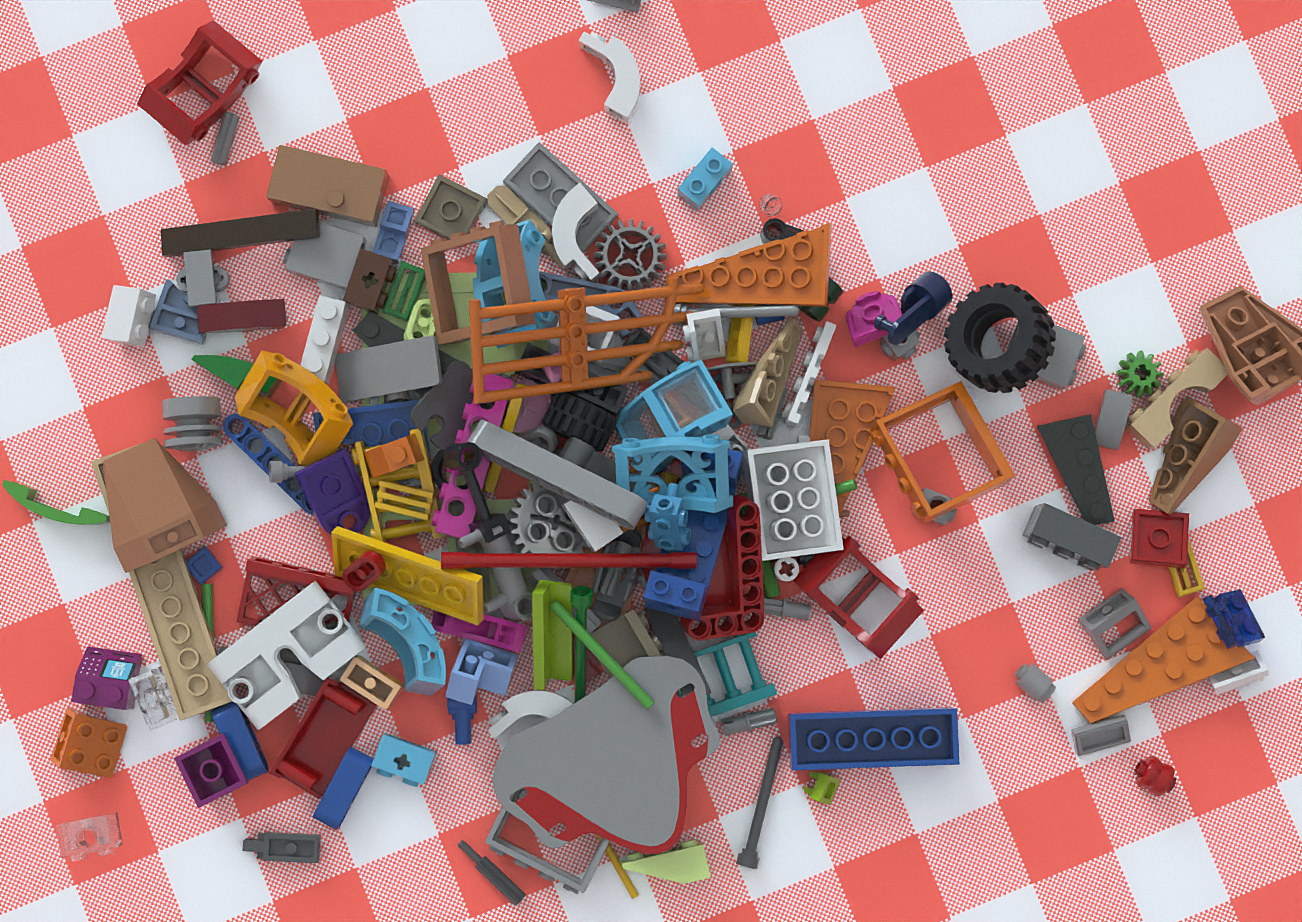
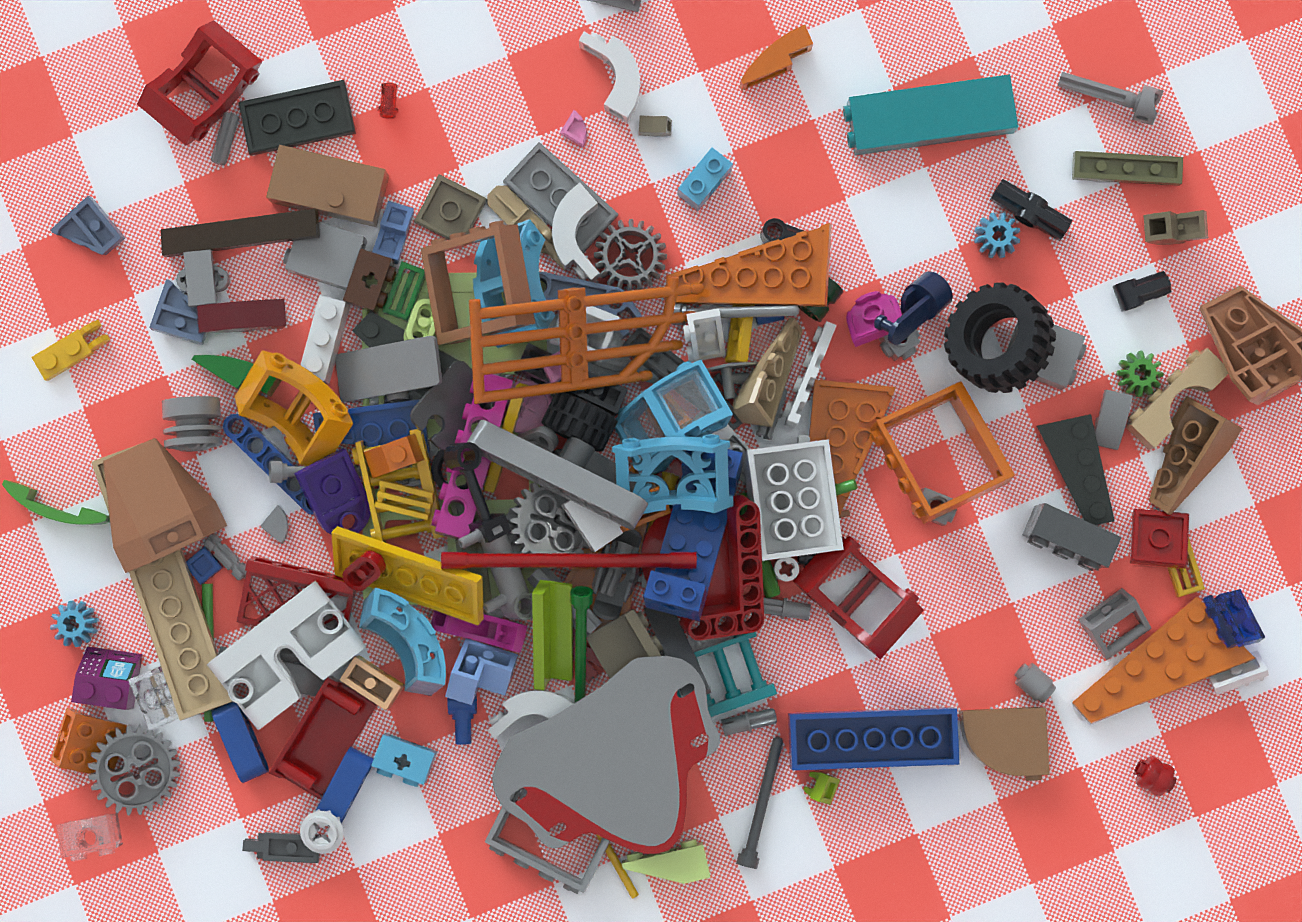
white brick [101,285,156,348] -> none
magenta slope [174,733,249,808] -> none
dark grey axle [458,840,526,906] -> none
bright green piece [550,600,655,710] -> none
dark azure brick [645,483,691,553] -> none
clear hinge [759,193,783,217] -> none
light grey tile [1071,715,1131,757] -> none
none -> yellow hinge [31,320,110,381]
none -> sand blue wing [50,196,125,255]
none -> medium azure gear [50,600,99,647]
none -> light grey gear [88,724,180,816]
none -> light grey axle [204,534,247,580]
none -> pearl dark grey tile [238,80,356,156]
none -> light grey tile [260,505,288,544]
none -> white gear [300,809,345,854]
none -> clear red pin [377,82,399,119]
none -> bright pink tile [560,110,587,148]
none -> dark tan piece [638,115,672,137]
none -> orange slope [739,24,813,91]
none -> teal brick [843,74,1018,156]
none -> medium nougat brick [959,707,1050,781]
none -> medium azure gear [974,212,1020,259]
none -> black piece [990,179,1073,241]
none -> light grey piece [1057,72,1164,125]
none -> olive plate [1072,151,1183,186]
none -> black piece [1112,271,1172,312]
none -> dark tan brick [1143,210,1209,245]

